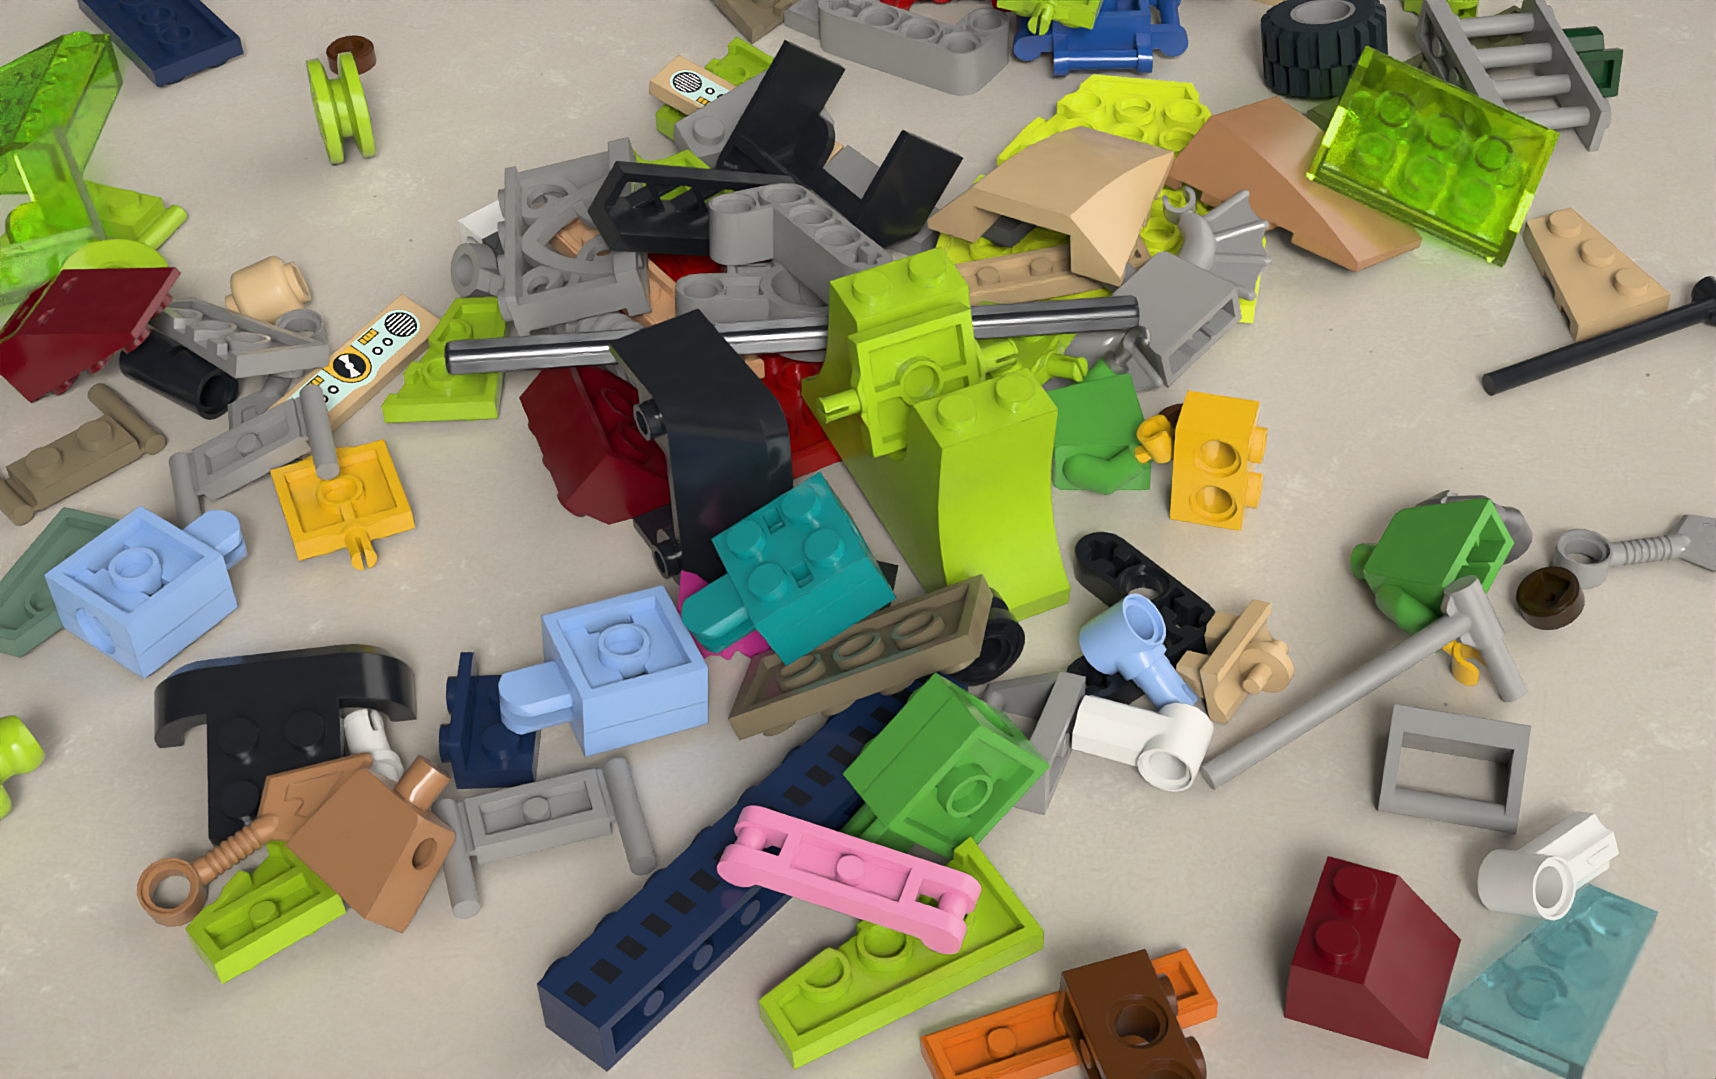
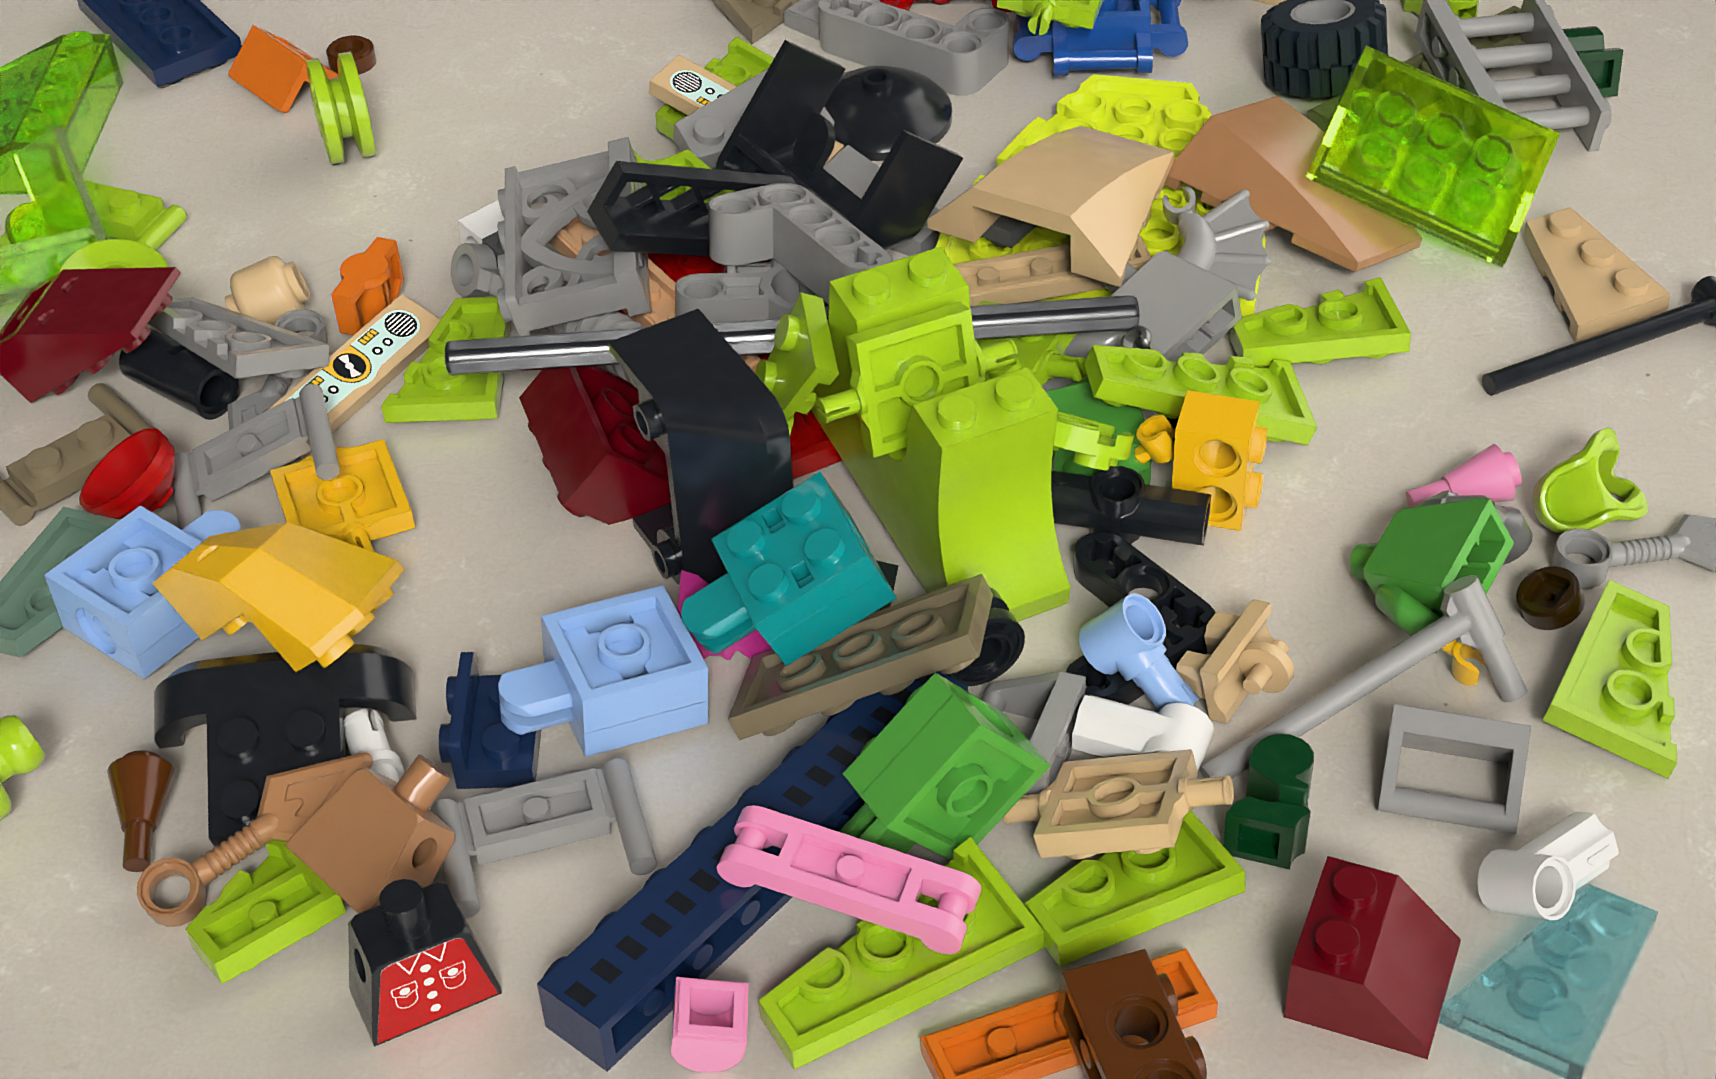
none -> red piece [79,428,175,520]
none -> reddish brown cone [107,750,176,872]
none -> yellow brick [152,522,405,672]
none -> orange panel [228,25,338,113]
none -> orange piece [331,237,404,335]
none -> torso [348,879,502,1047]
none -> bright pink brick [671,977,749,1072]
none -> lime wing [754,292,839,435]
none -> black dish [824,66,952,161]
none -> tan plate [1003,749,1234,859]
none -> lime wing [1025,811,1246,967]
none -> black piece [1051,466,1212,546]
none -> lime plate [1053,411,1135,471]
none -> lime wing [1084,345,1318,446]
none -> dark green leg [1223,734,1314,870]
none -> lime wing [1230,277,1411,368]
none -> bright pink cone [1406,444,1522,508]
none -> lime piece [1533,427,1649,534]
none -> lime wing [1543,579,1678,779]

